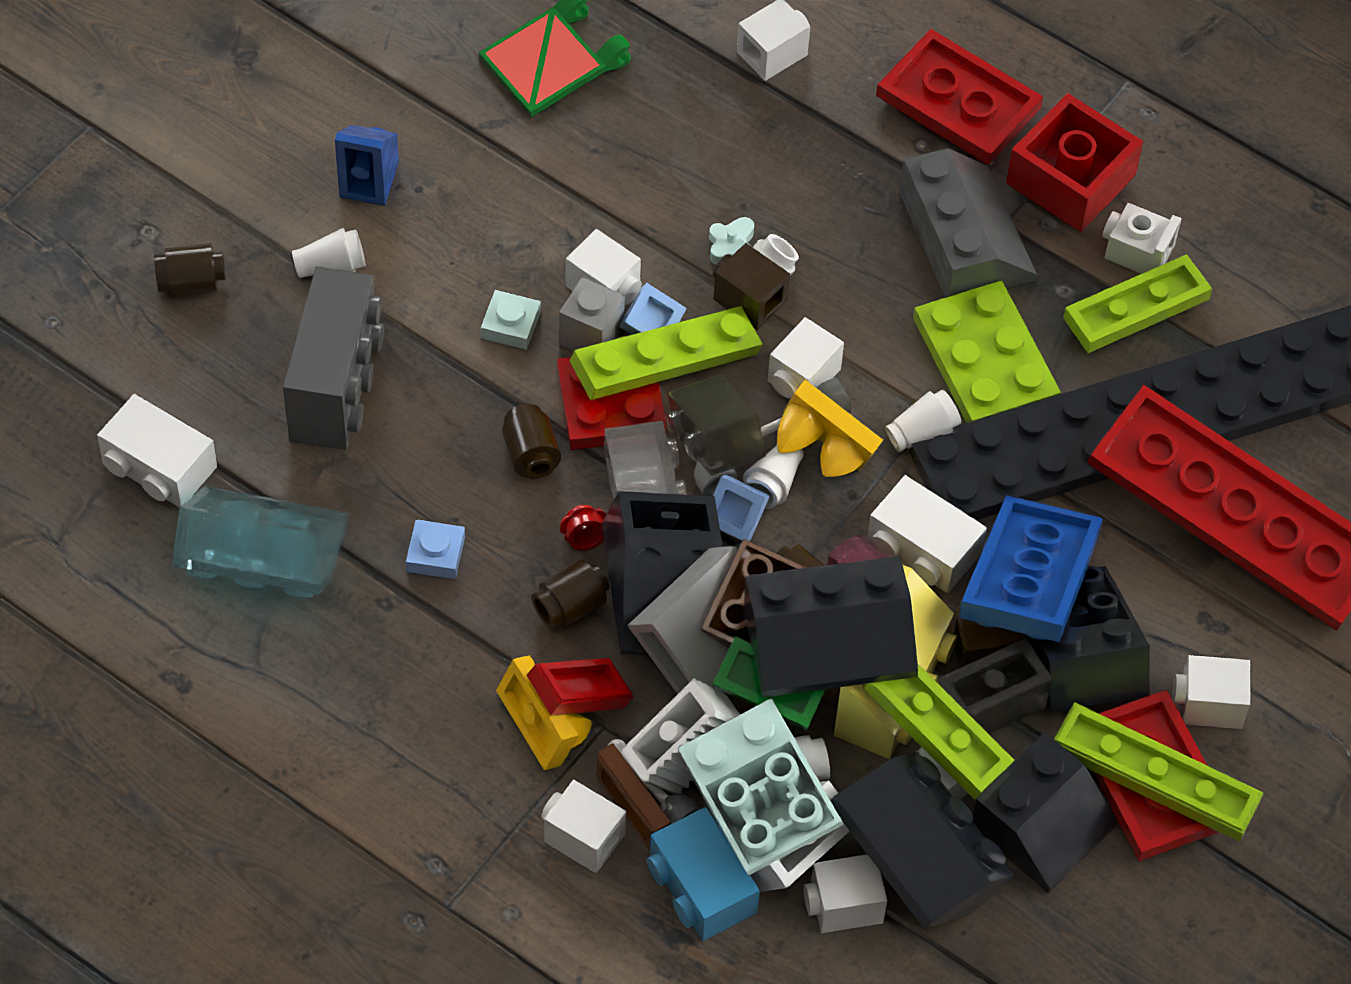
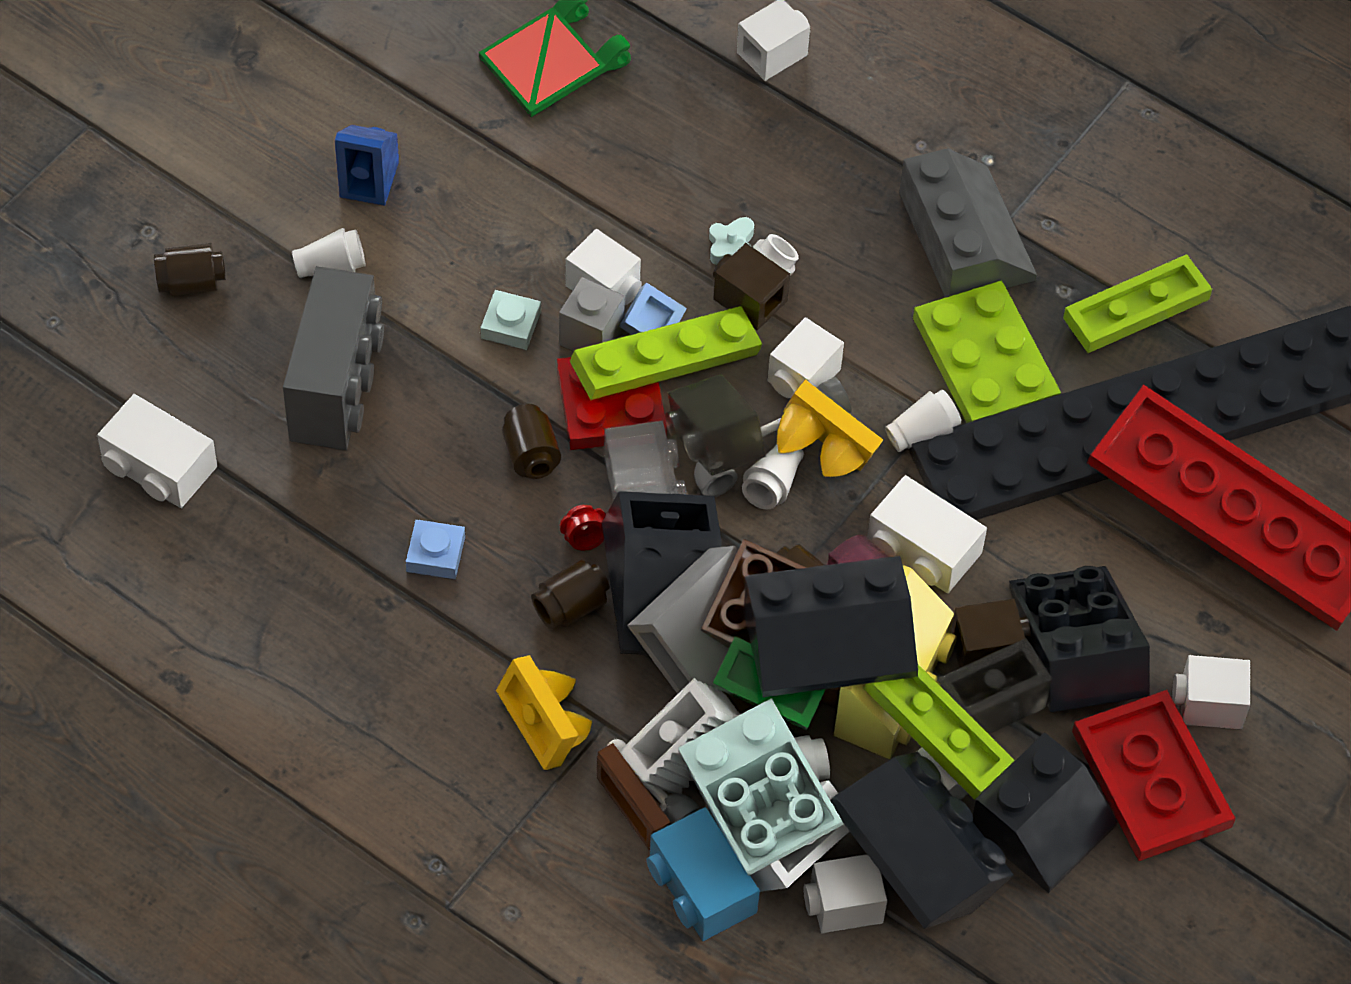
clear light blue slope [172,486,349,598] -> none
red tile [526,658,633,715] -> none
white brick [541,779,626,874] -> none
light blue plate [713,475,770,541] -> none
red plate [876,29,1043,165] -> none
blue plate [959,495,1103,642] -> none
red brick [1006,93,1144,232] -> none
lime tile [1054,702,1263,842] -> none
white brick [1102,203,1182,274] -> none

